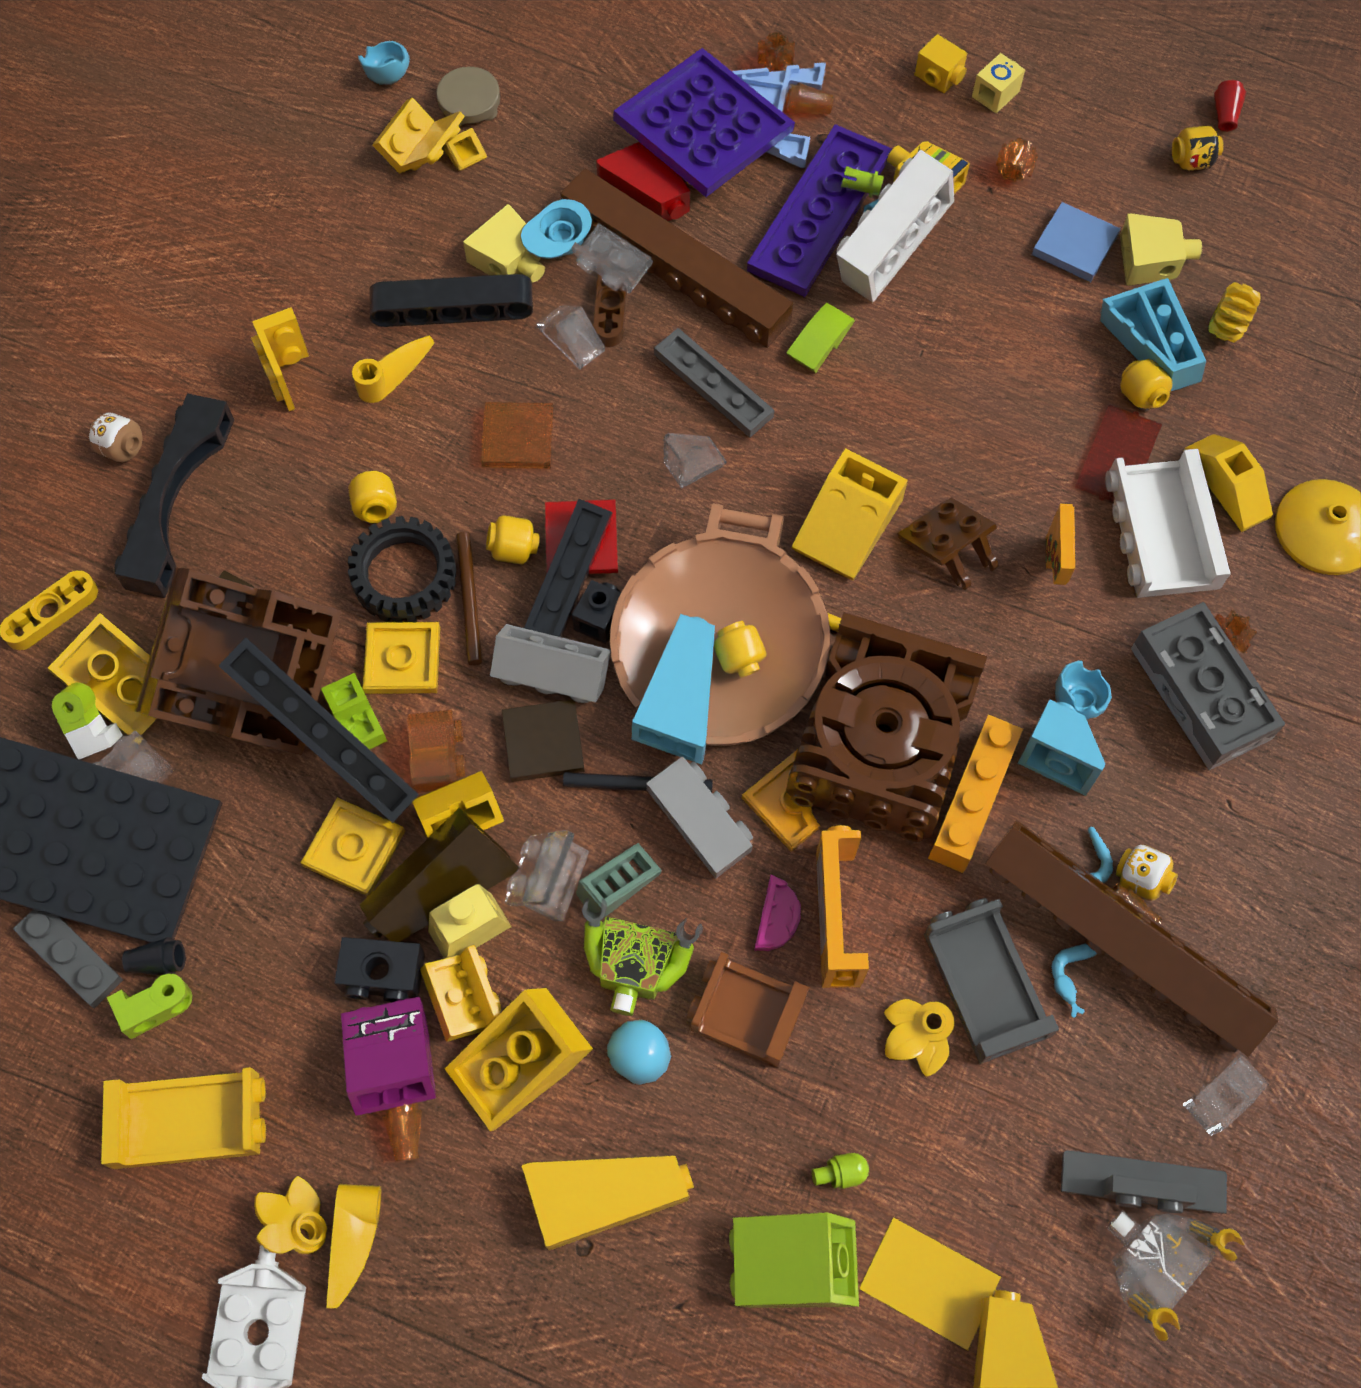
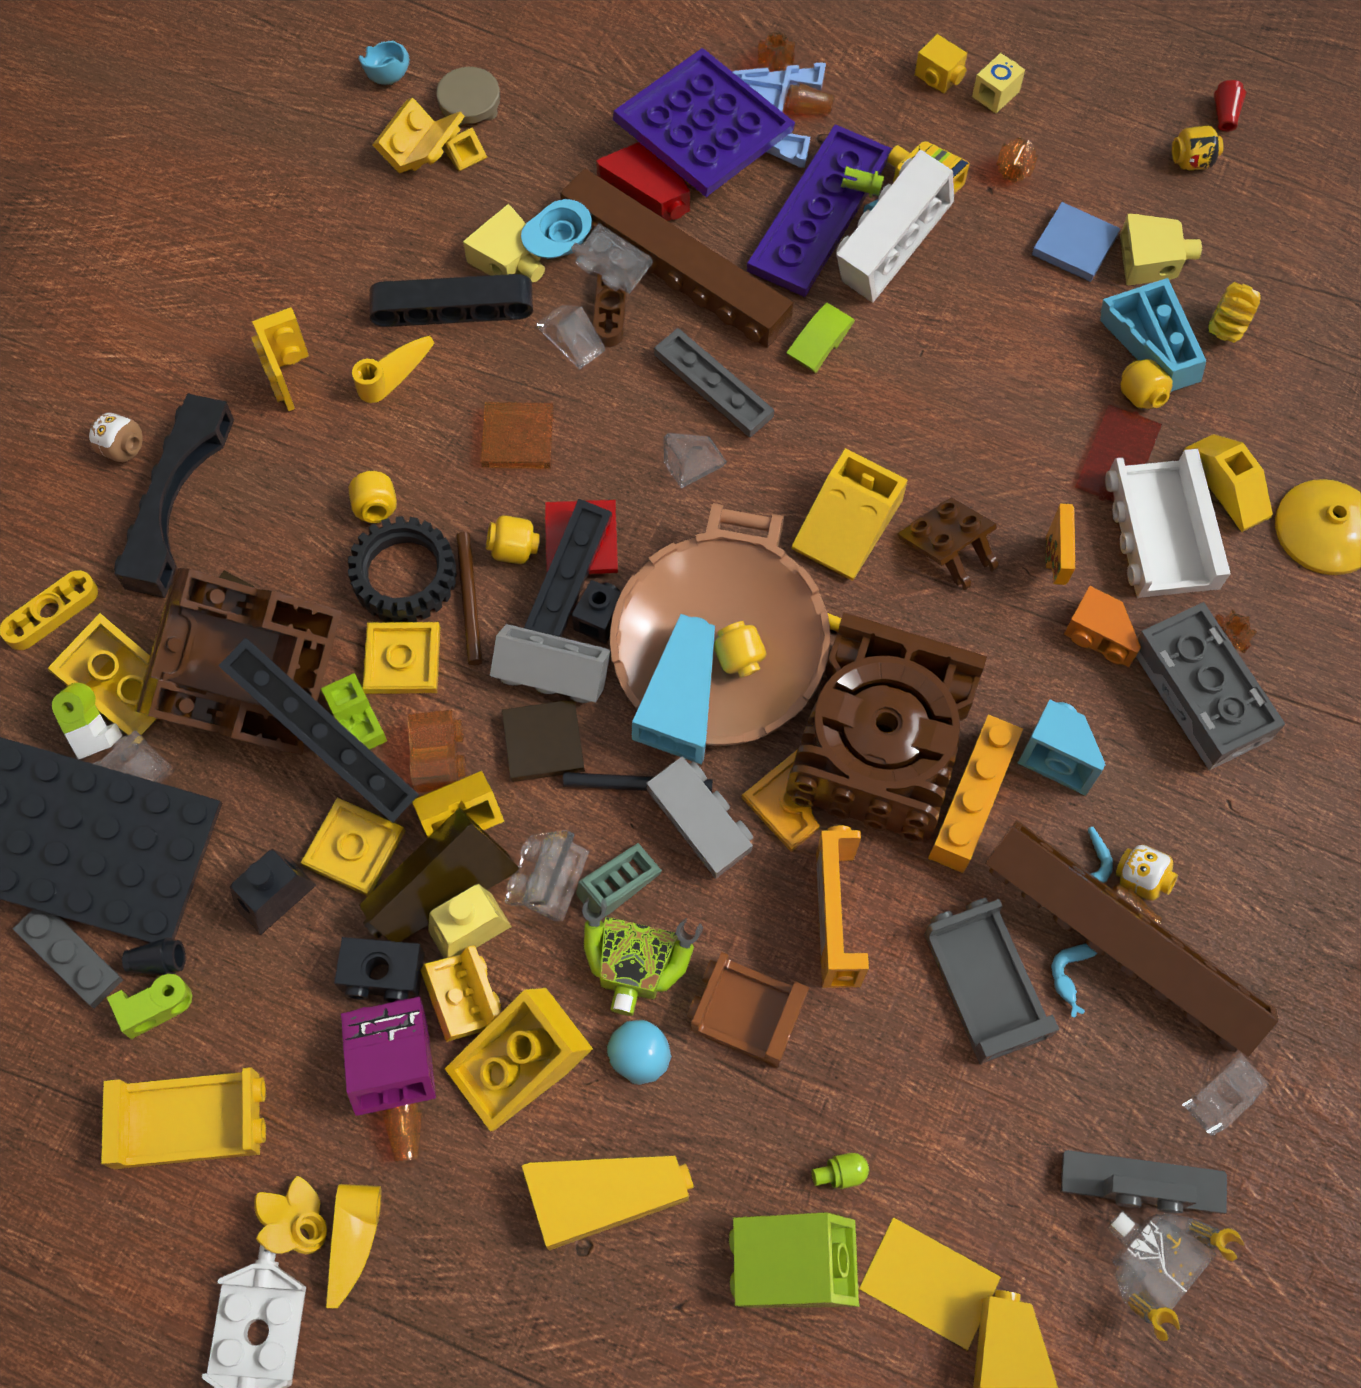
dark pink tile [754,875,801,951] -> none
yellow plate [884,999,955,1076] -> none
medium azure hair [1055,661,1112,719] -> none
none -> black torso [230,849,316,935]
none -> orange slope [1064,586,1141,667]

